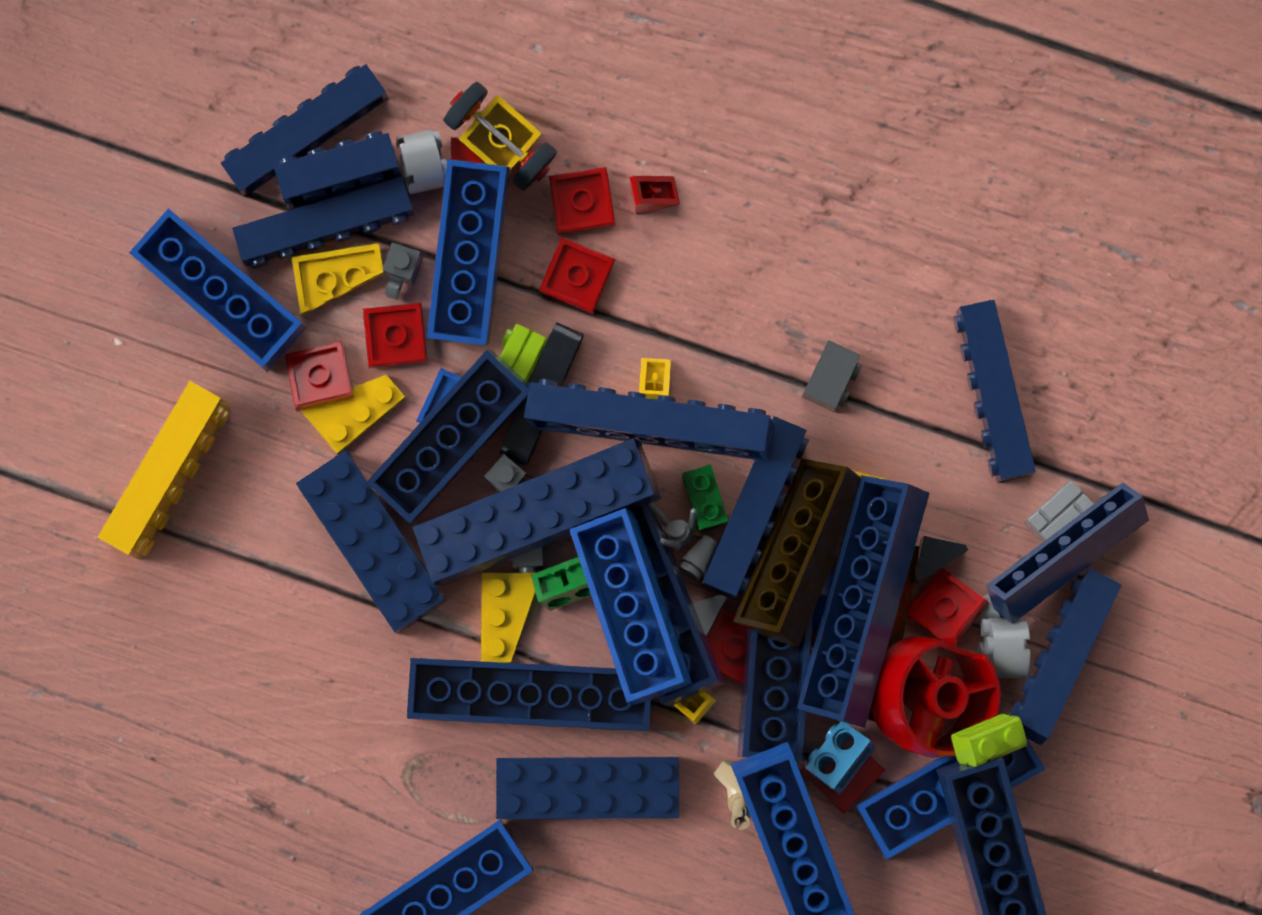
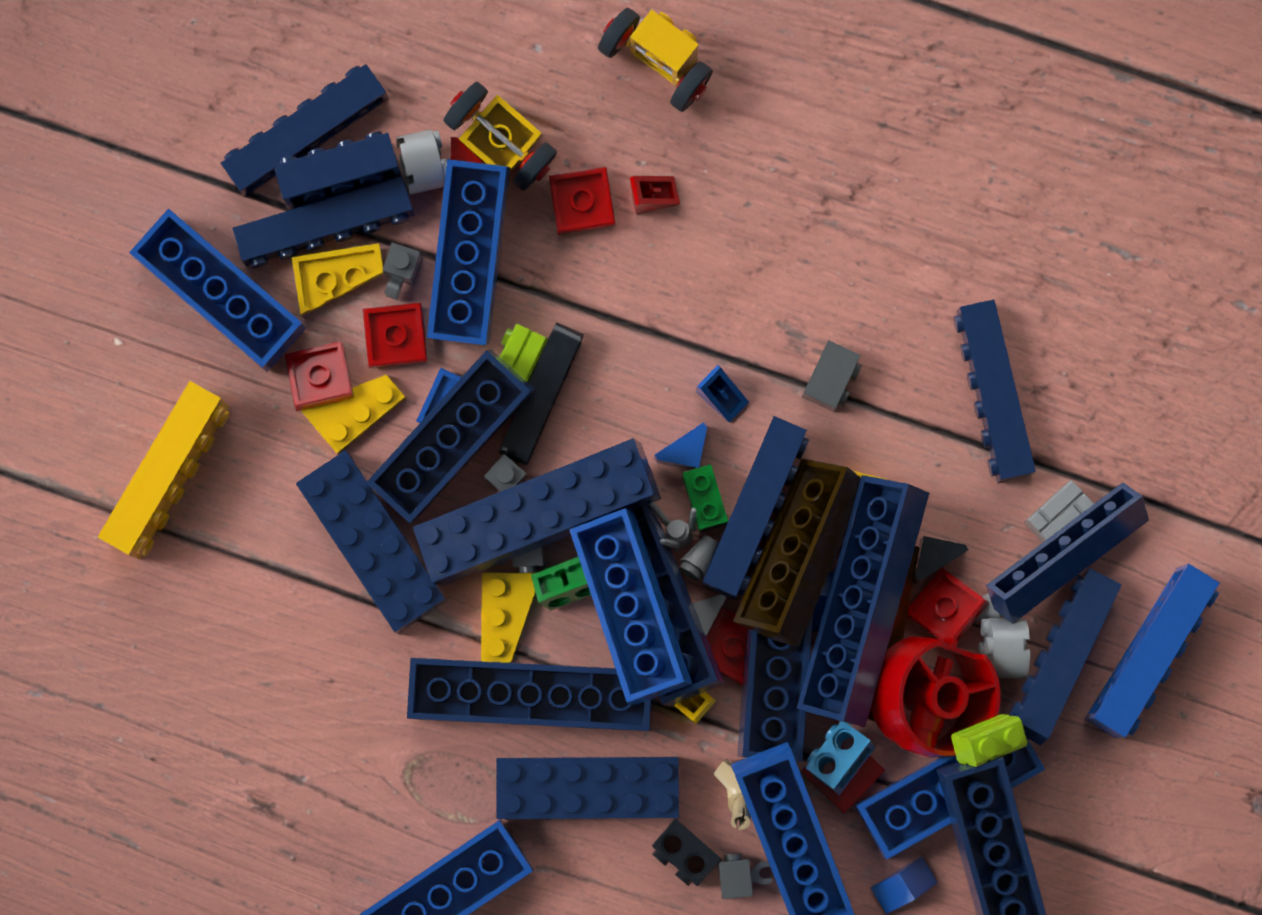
dark blue brick [524,379,775,462] -> none
red plate [538,237,616,314] -> none
yellow slope [639,358,671,400] -> none
none -> brick [598,7,713,112]
none -> black brick [651,818,721,886]
none -> blue slope [654,422,707,470]
none -> blue slope [696,365,749,423]
none -> dark grey brick [718,853,772,899]
none -> blue slope [870,856,938,914]
none -> blue brick [1084,564,1220,738]

